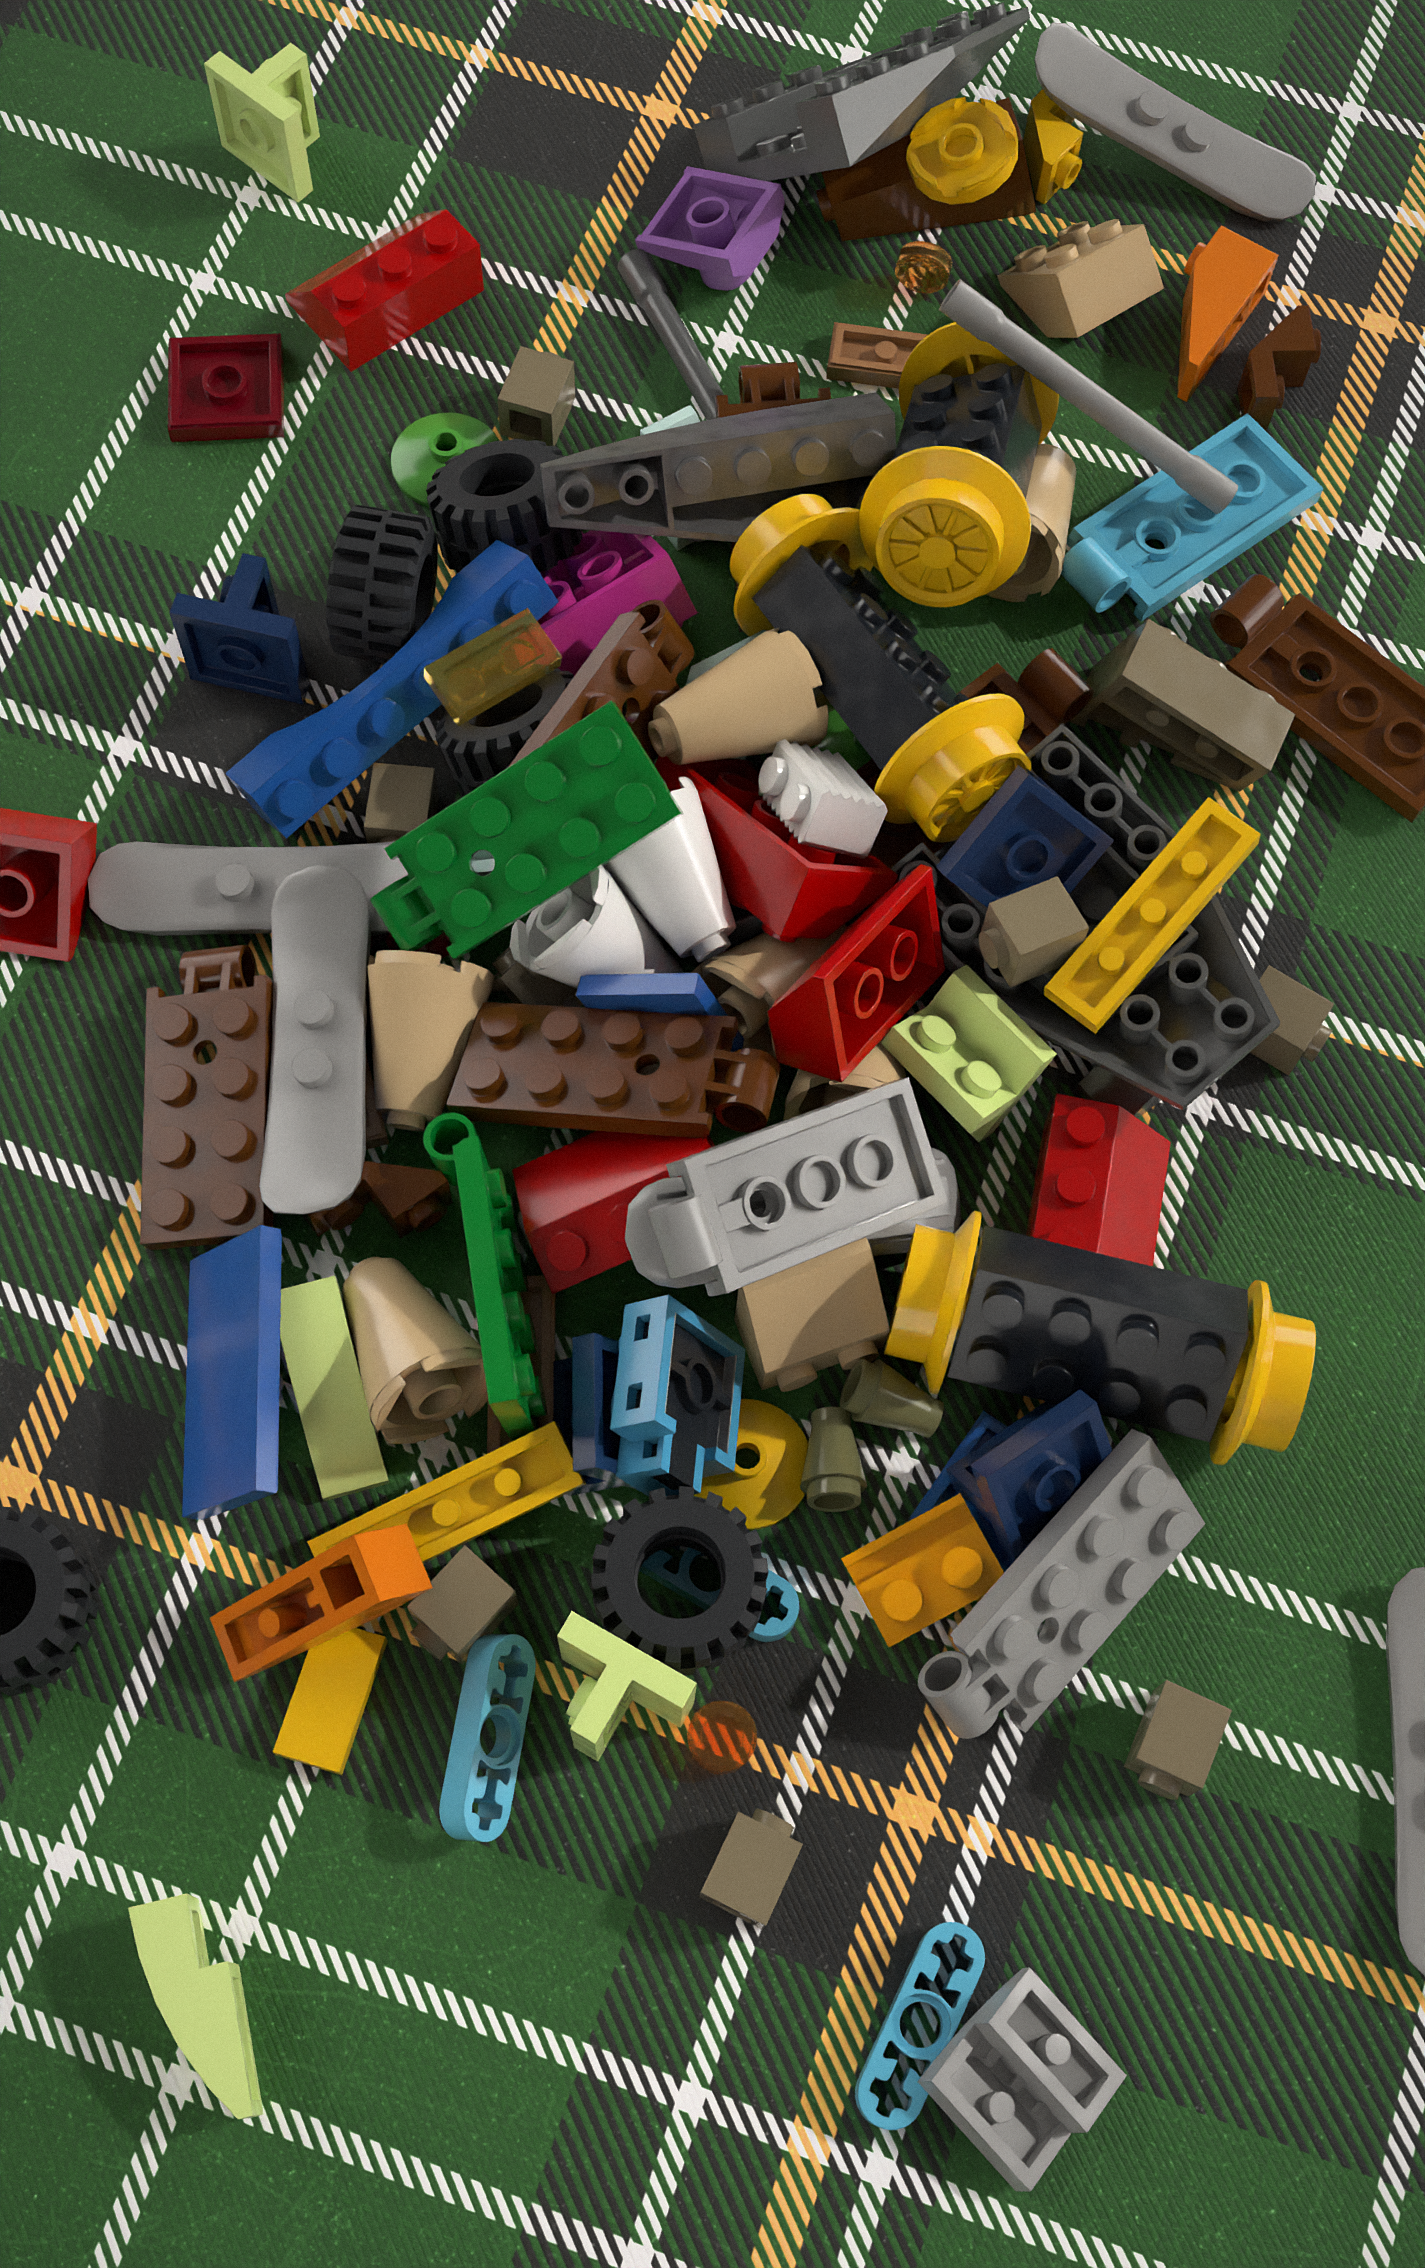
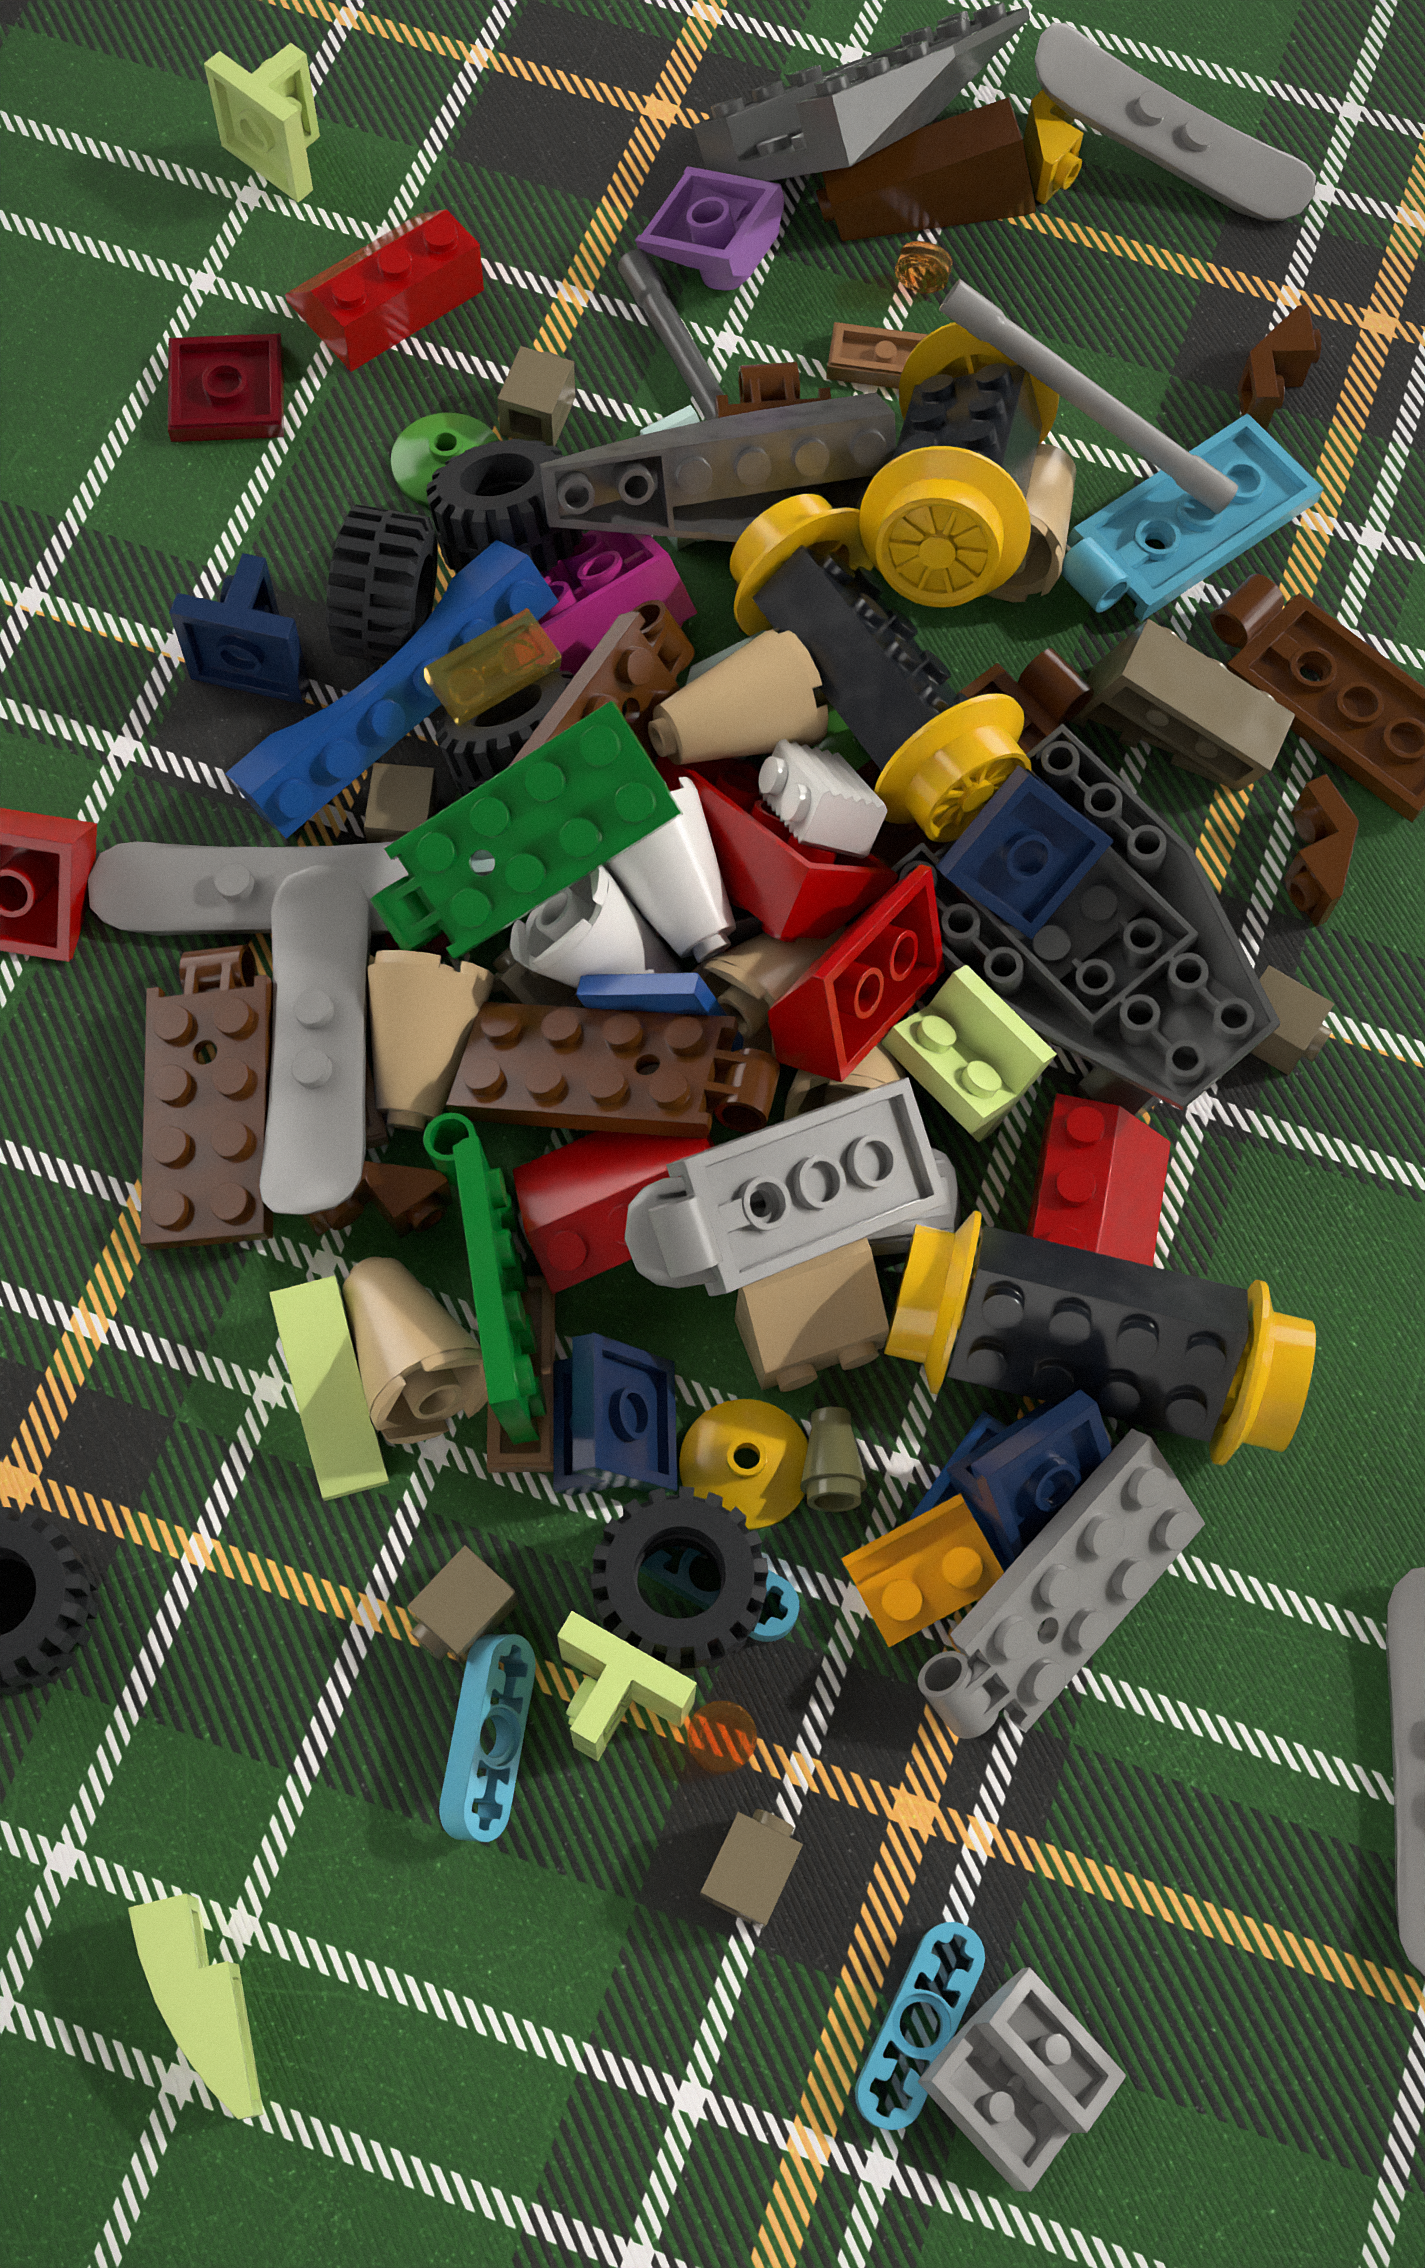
blue tile [182,1225,282,1520] -> none
orange slope [210,1523,433,1682] -> none
yellow tile [273,1628,388,1775] -> none
yellow plate [307,1421,586,1564] -> none
dark azure piece [610,1294,745,1496] -> none
olive cone [840,1359,944,1438] -> none
yellow tile [906,97,1018,205] -> none
dark tan brick [979,876,1089,988] -> none
tan slope [997,219,1164,338] -> none
yellow plate [1044,797,1261,1034] -> none
dark tan brick [1123,1680,1232,1800] -> none
orange slope [1177,225,1279,402] -> none
none -> reddish brown slope [1283,774,1359,927]

